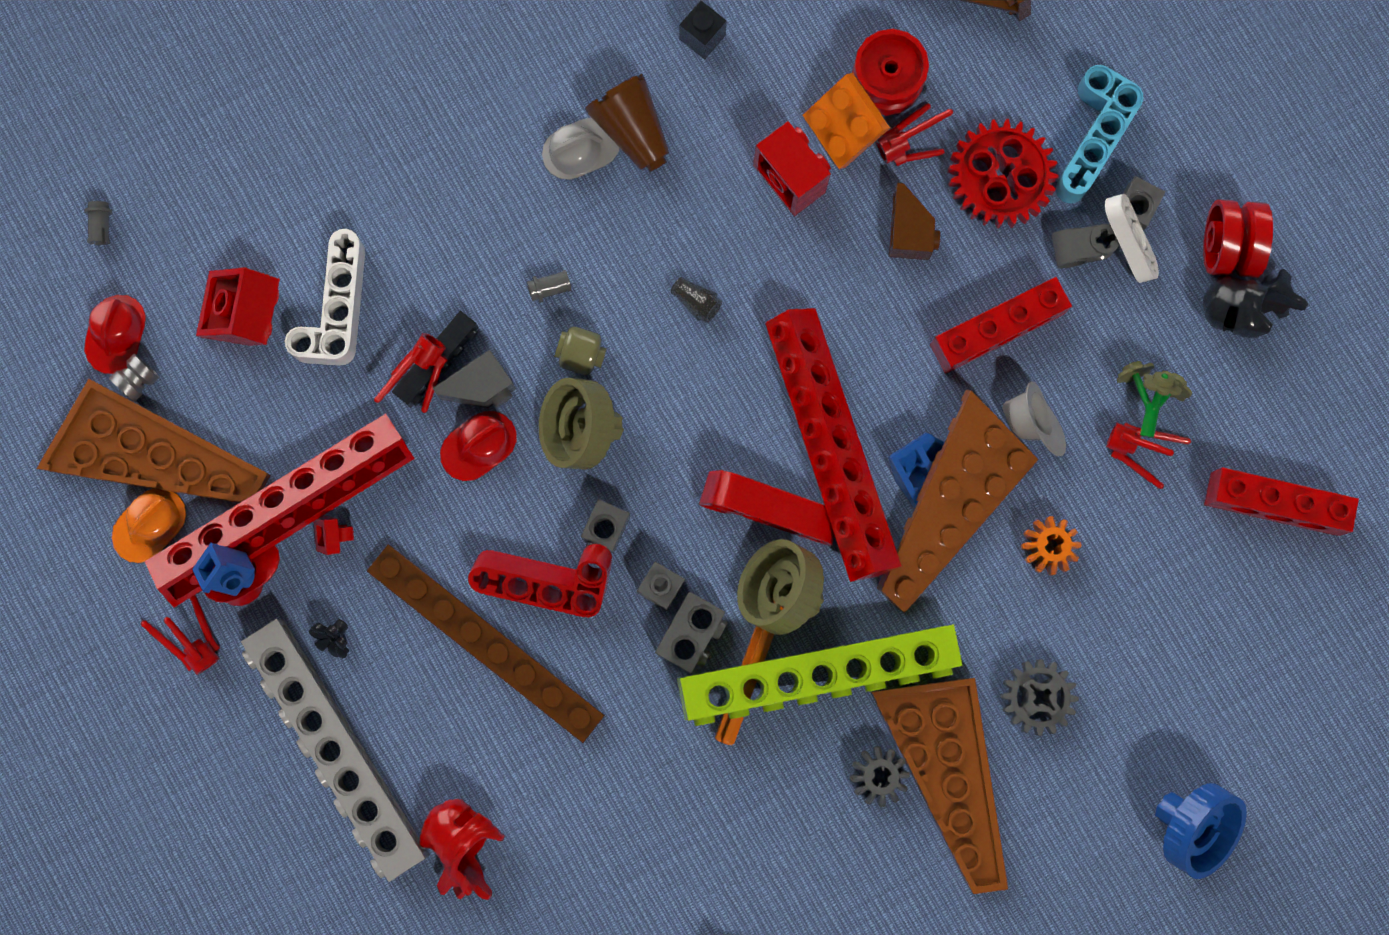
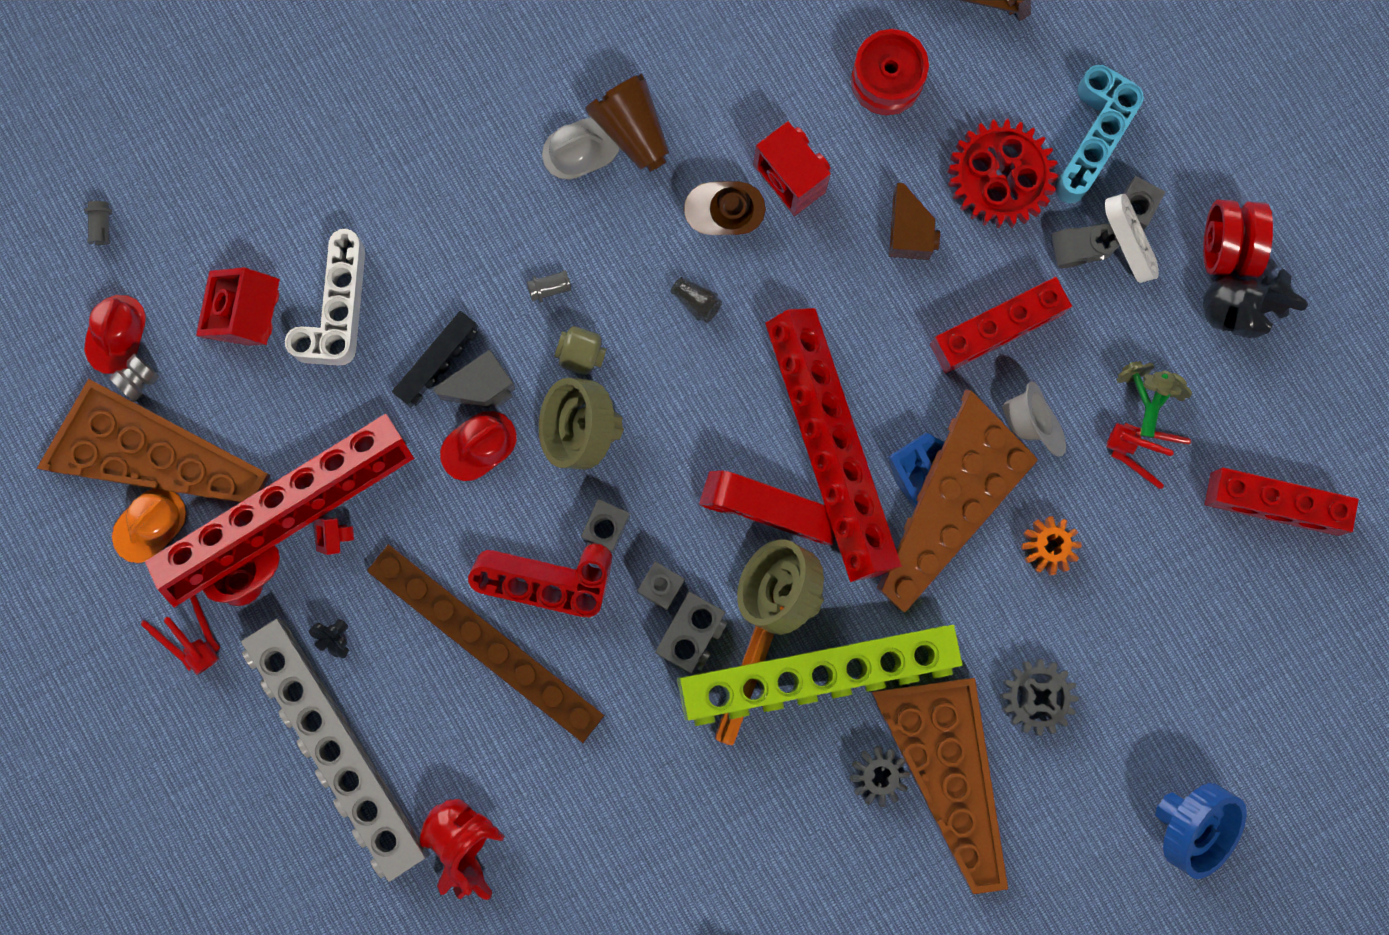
blue brick [192,543,255,596] -> none
red plant [374,333,448,413] -> none
black brick [679,0,727,60] -> none
orange plate [802,73,890,169] -> none
red plant [876,103,953,167] -> none
none -> reddish brown piece [684,181,766,235]

